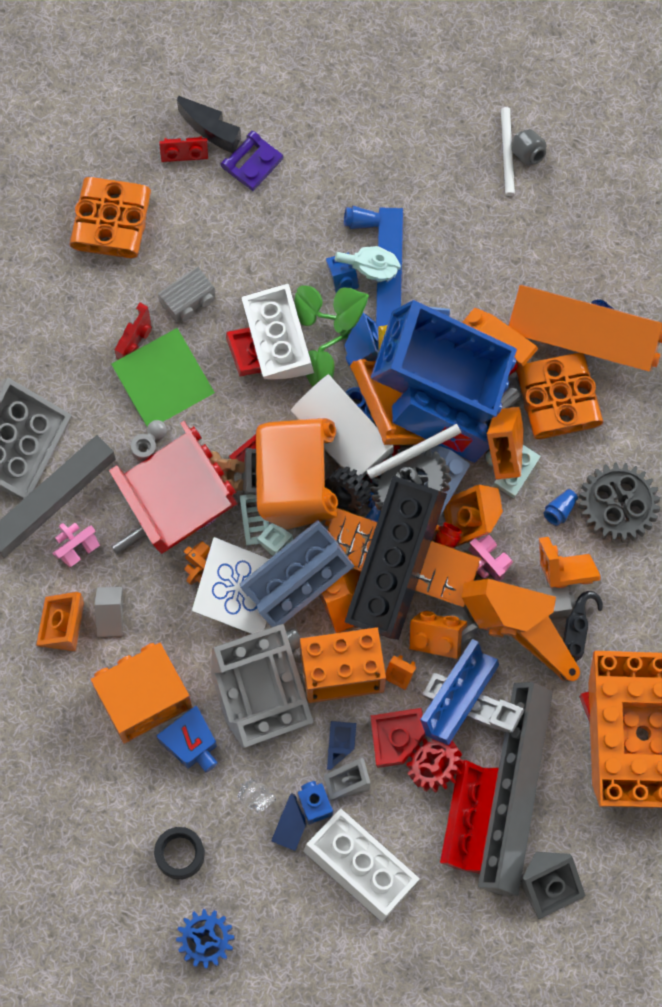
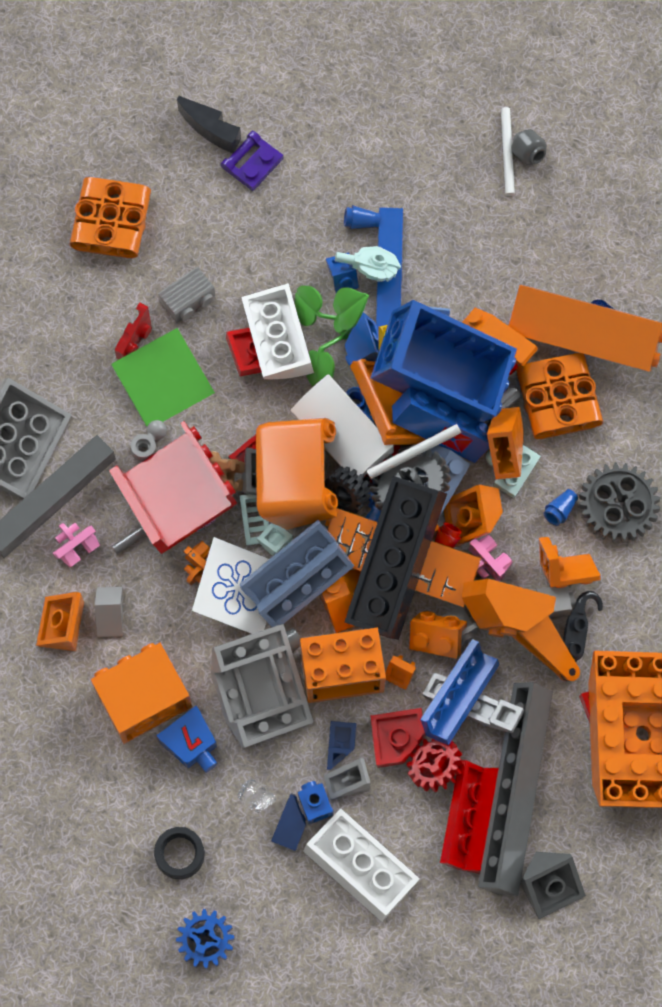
red hinge [159,136,208,162] -> none

